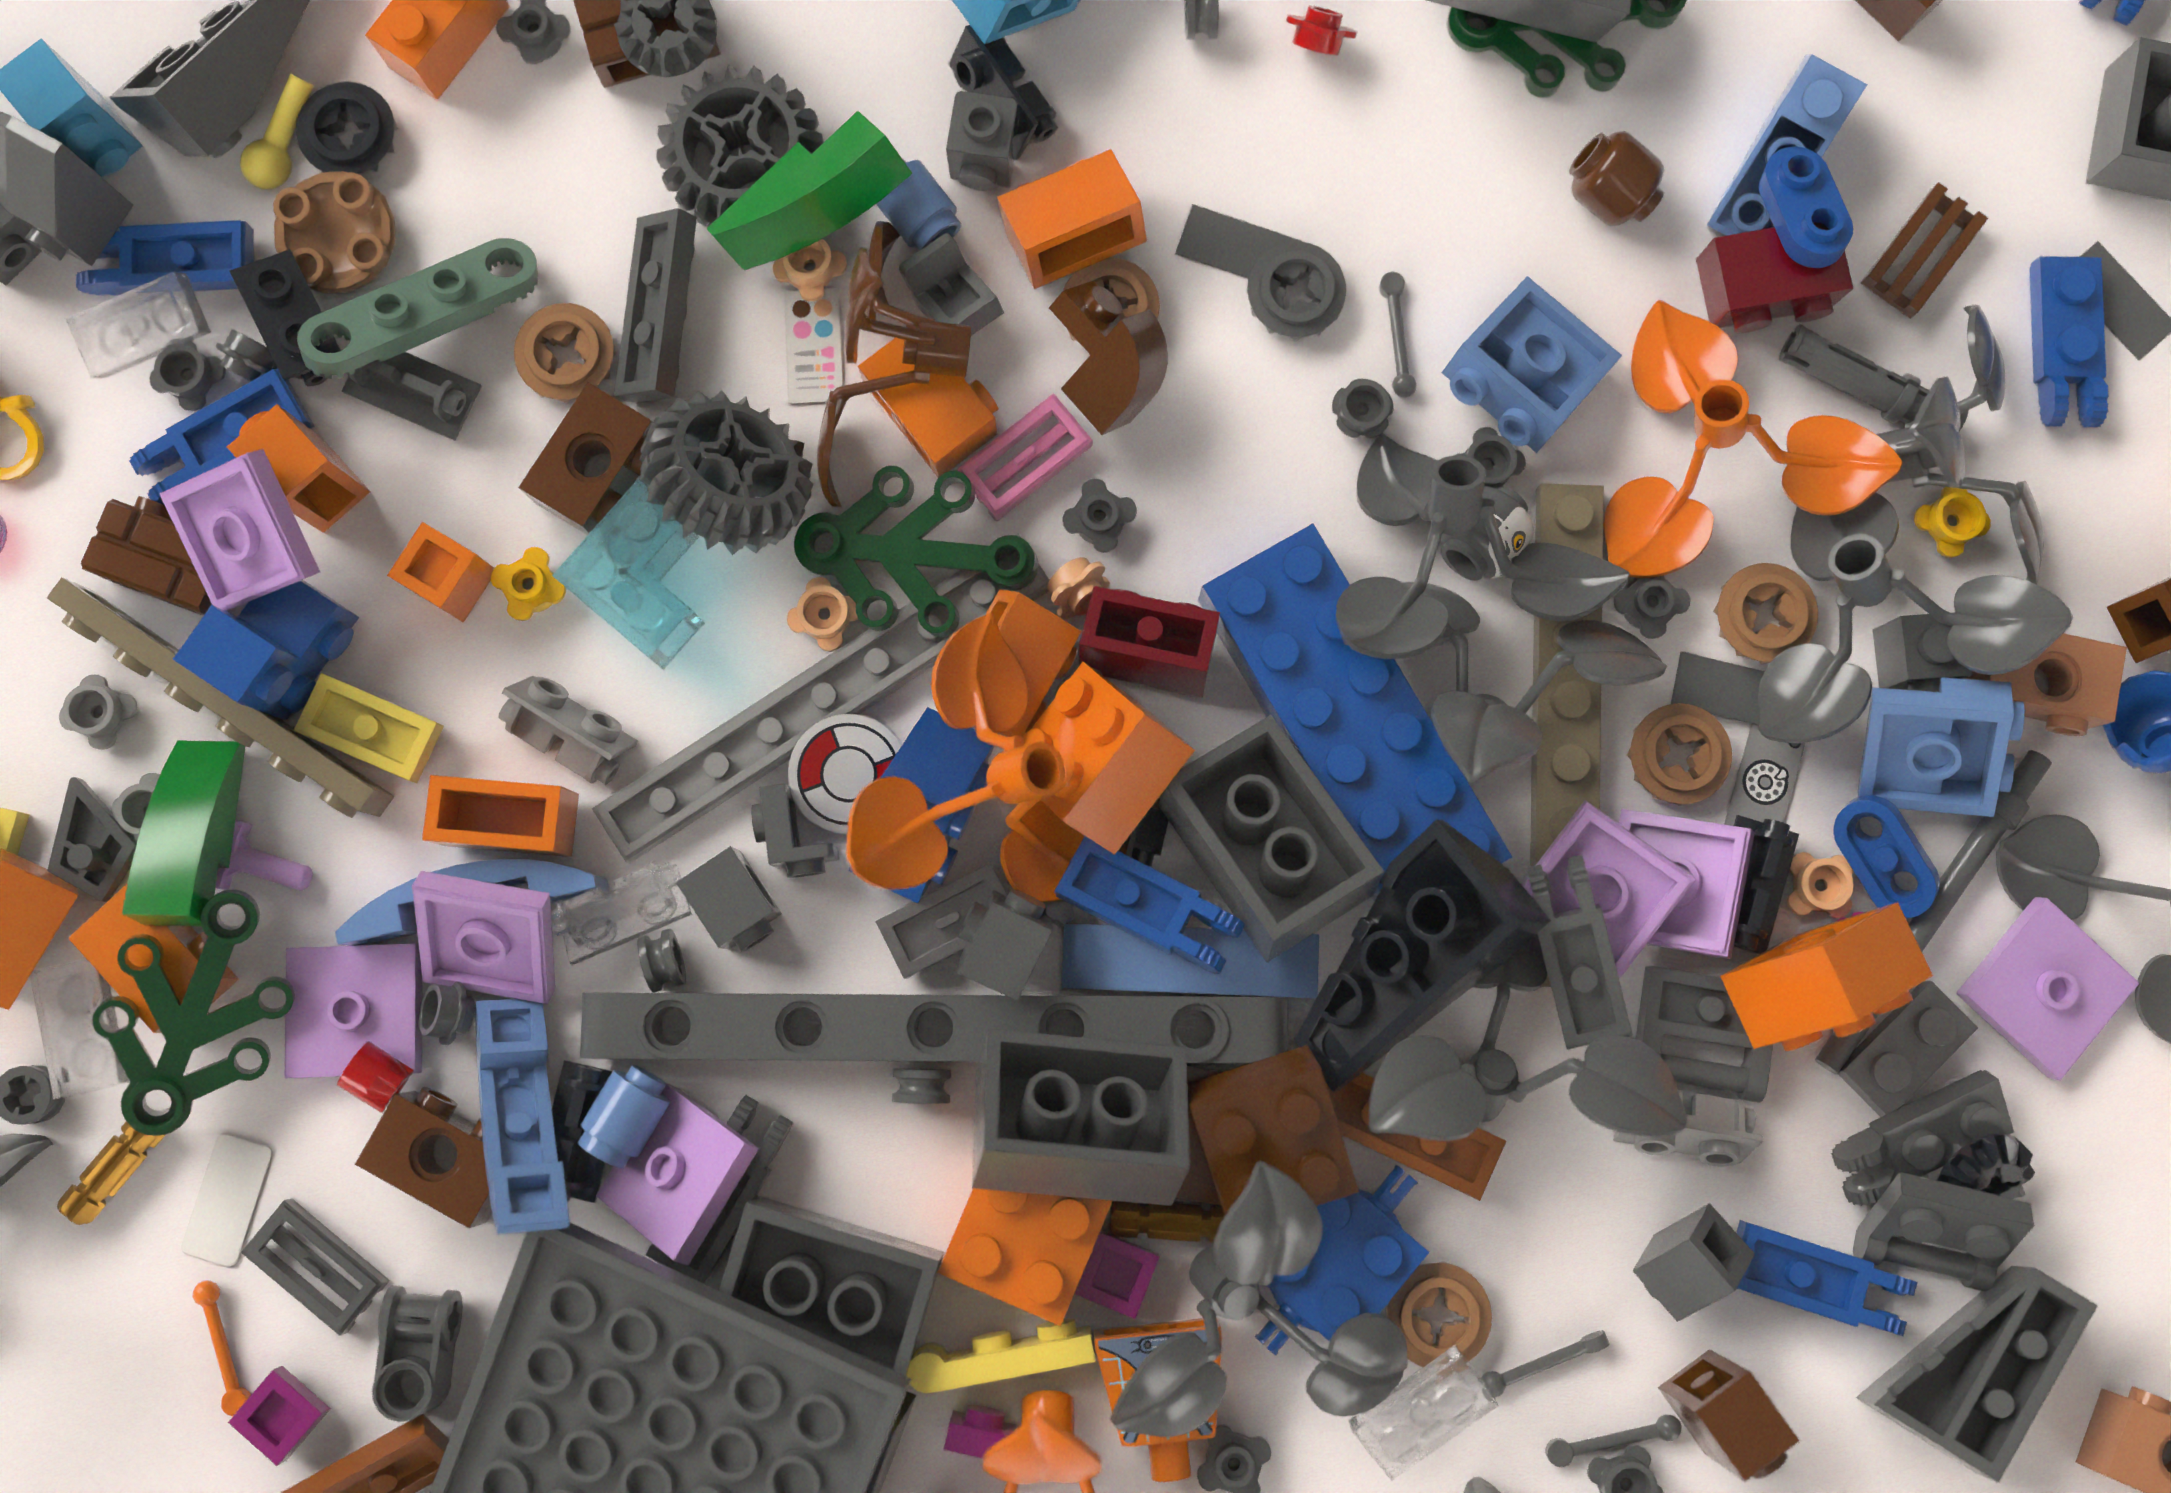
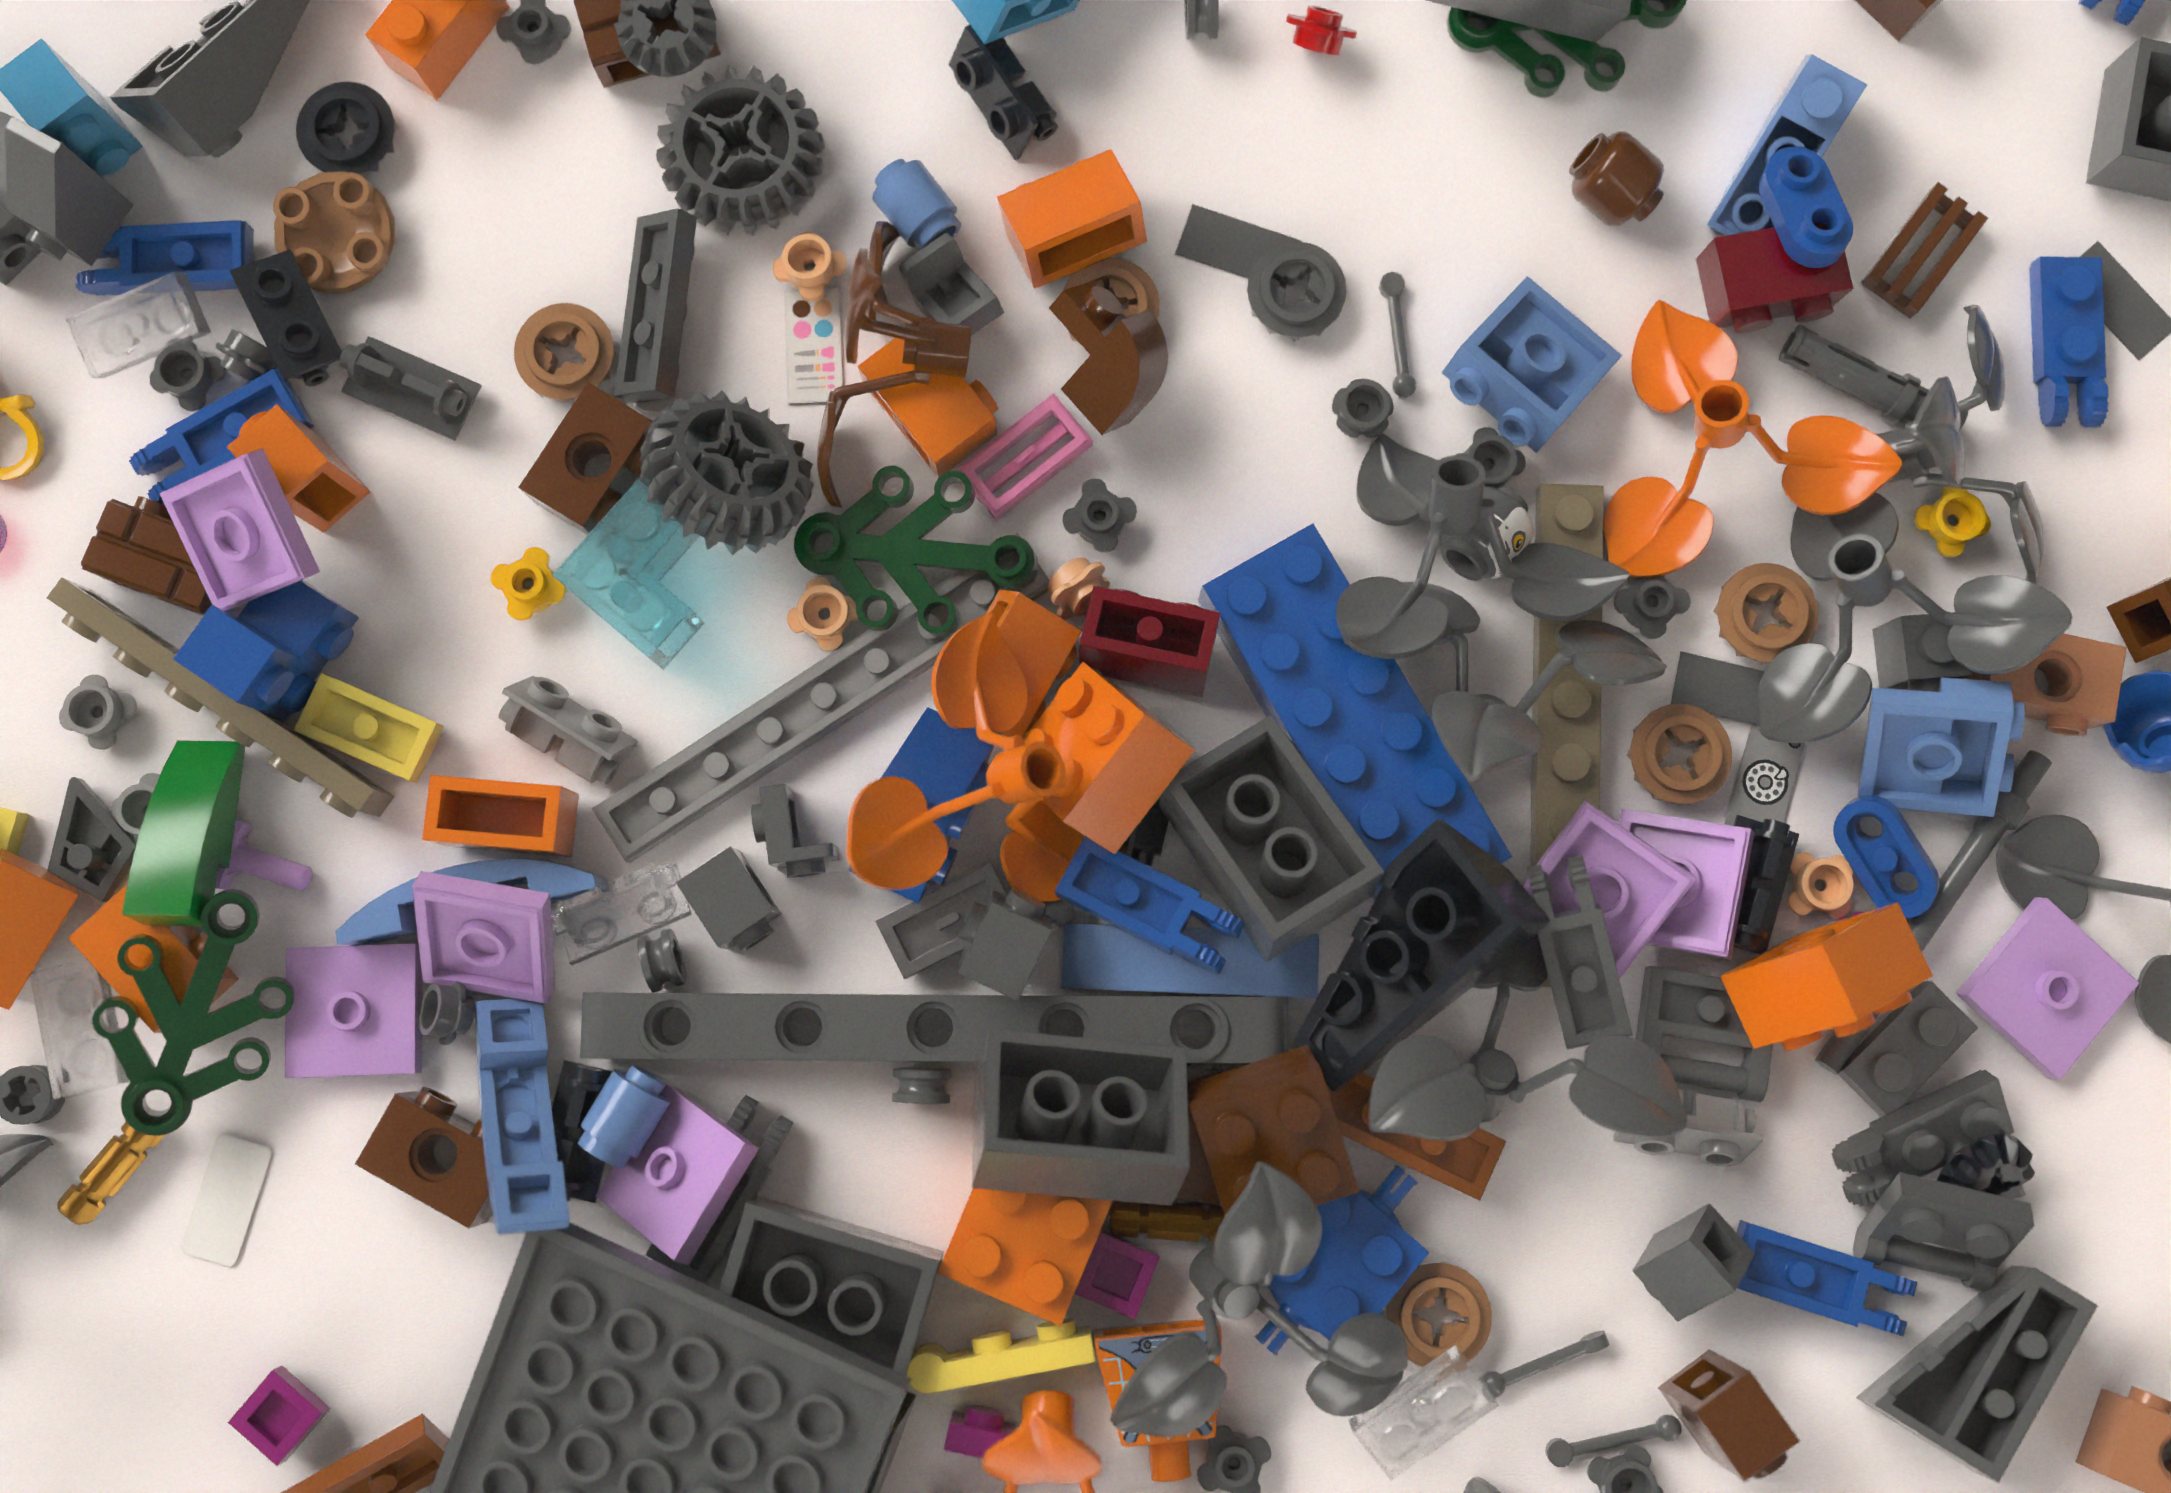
orange hinge [193,1280,251,1416] -> none
light yellow bar [240,74,314,189] -> none
dark grey tile [241,1198,390,1336] -> none
sand green plate [297,238,538,379] -> none
red hose [337,1041,414,1113] -> none
dark grey piece [372,1285,463,1422] -> none
orange panel [387,522,494,623] -> none
green slope [707,111,913,270] -> none
sticker [788,714,902,834] -> none
dark grey bracket [946,91,1017,191] -> none

